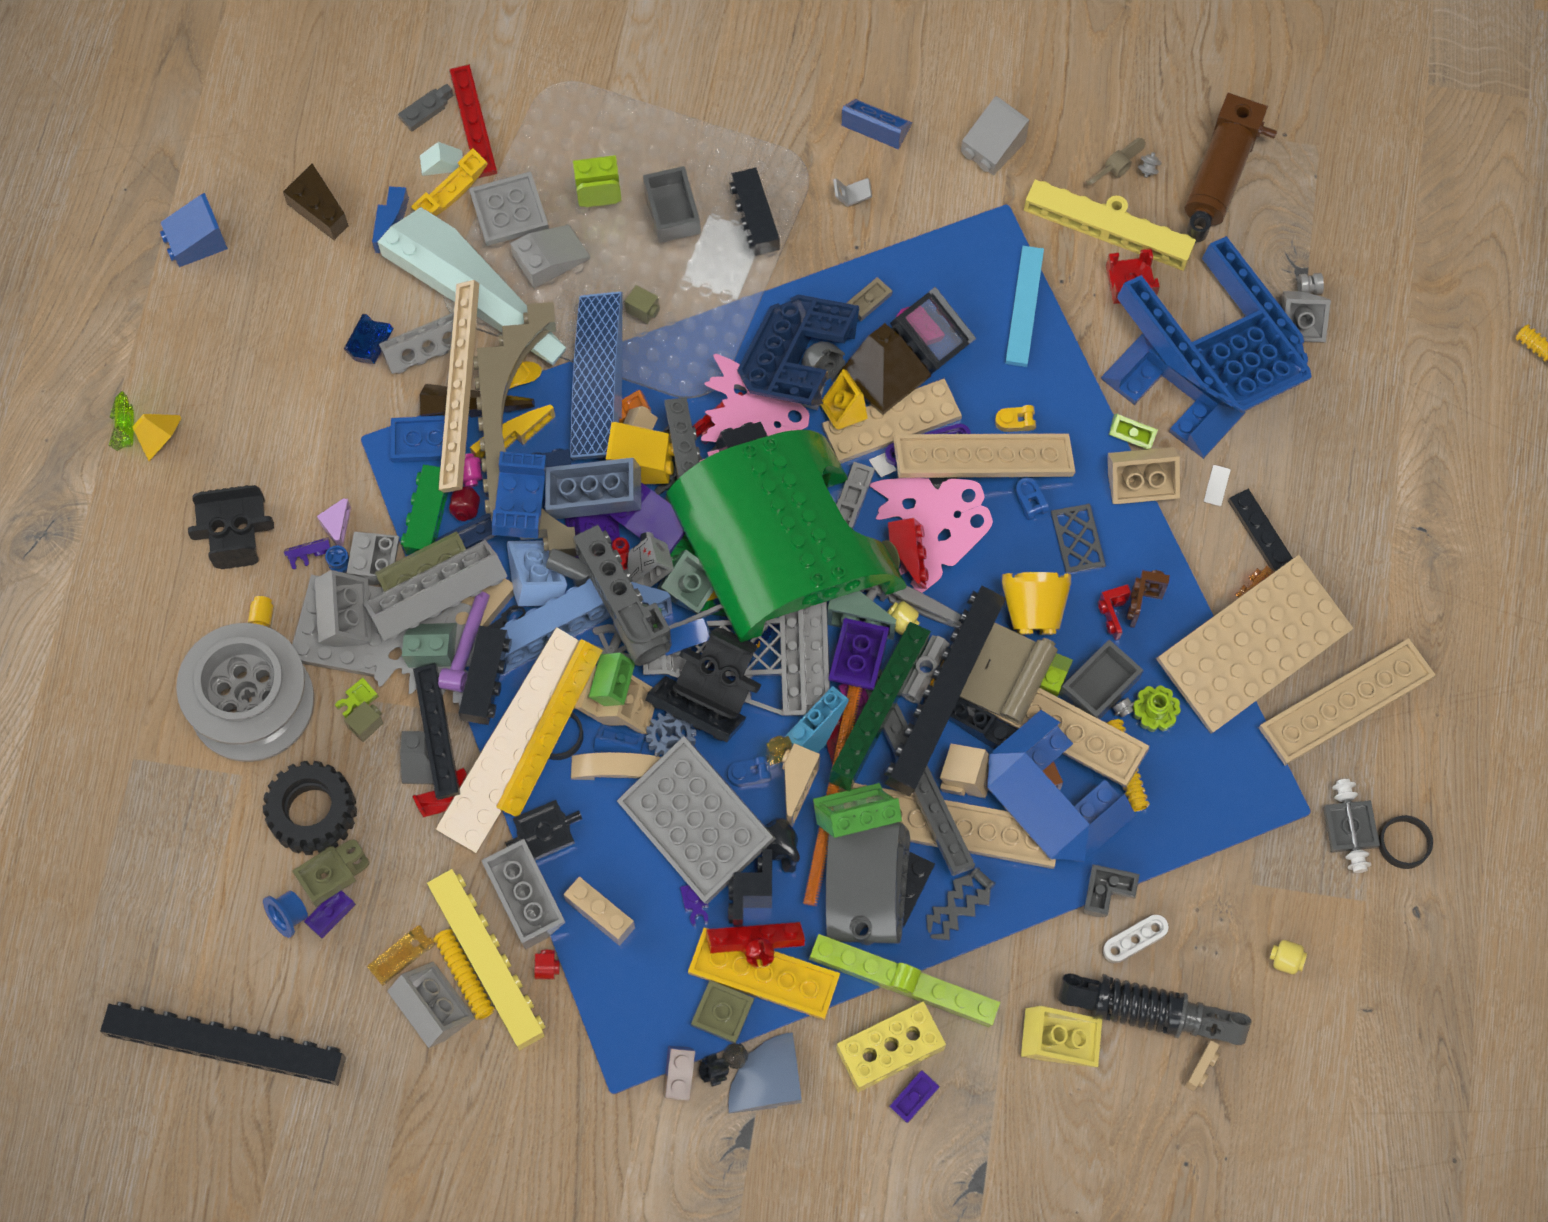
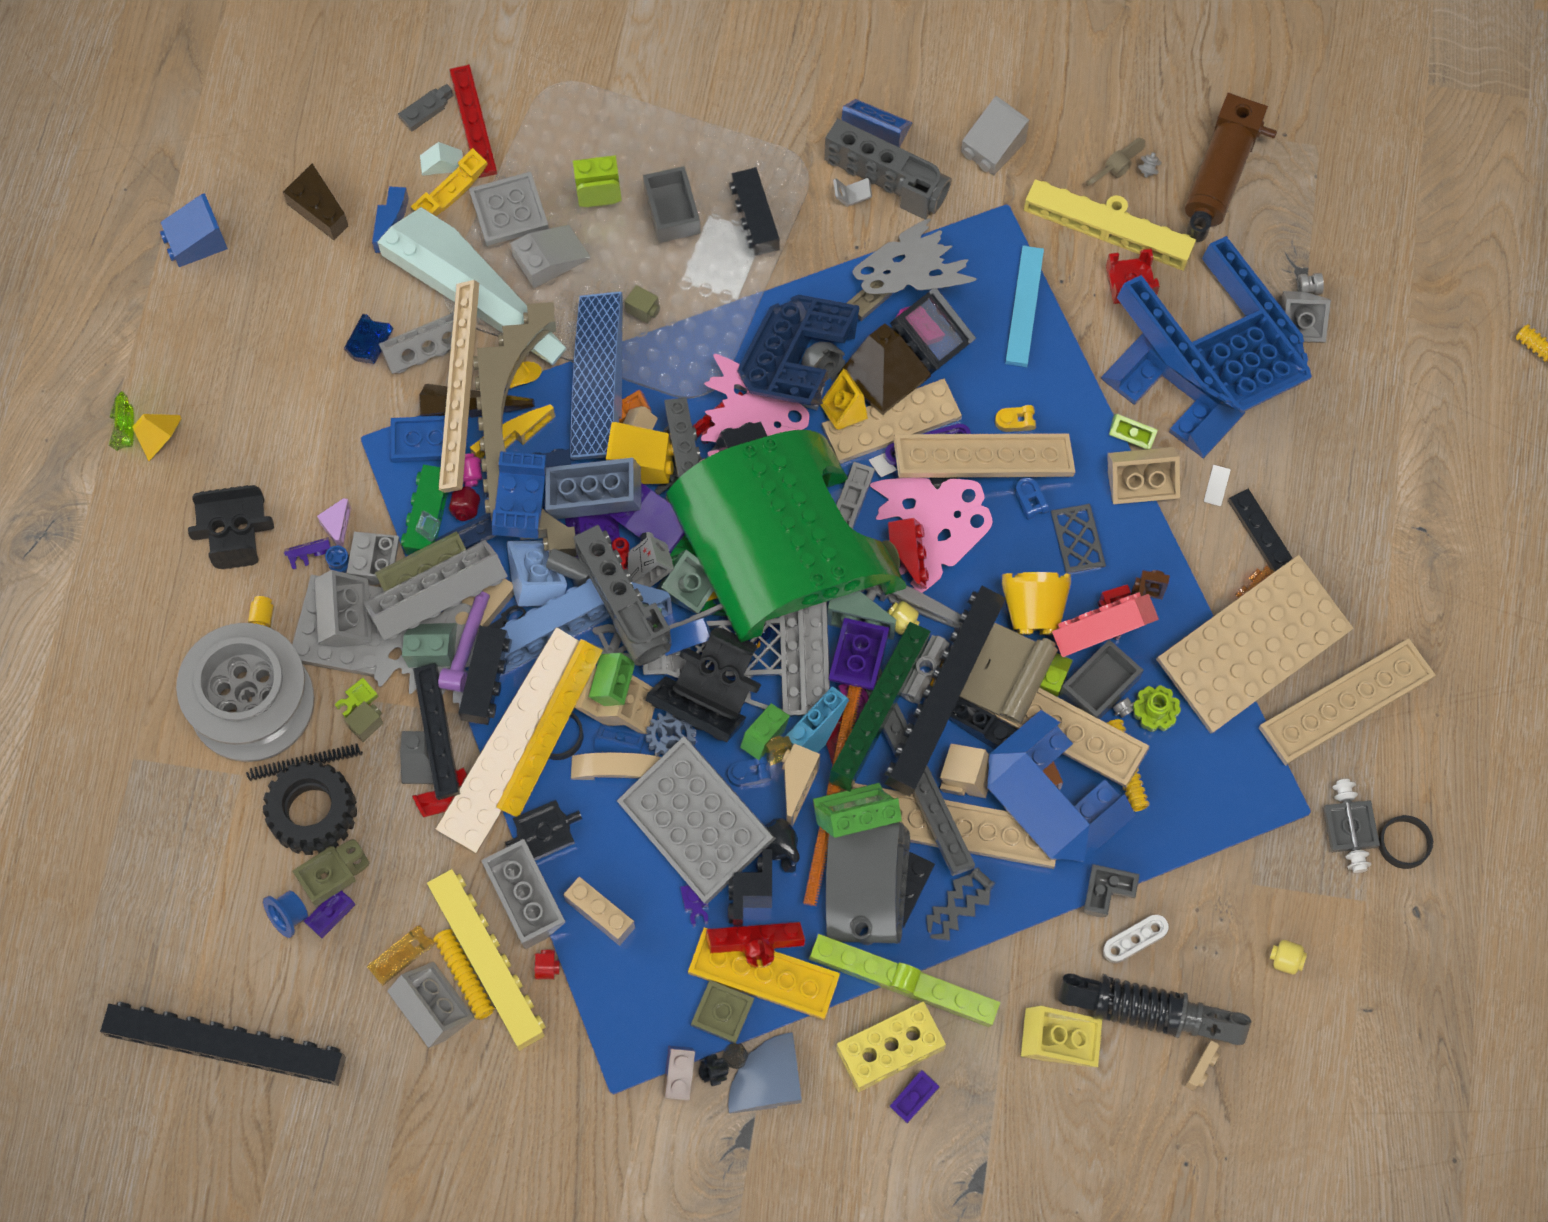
none -> black piece [246,743,363,781]
none -> clear light blue slope [415,511,441,542]
none -> bright green brick [740,703,790,760]
none -> dark grey brick [825,118,952,220]
none -> light grey piece [853,219,977,294]
none -> coral brick [1052,592,1159,657]

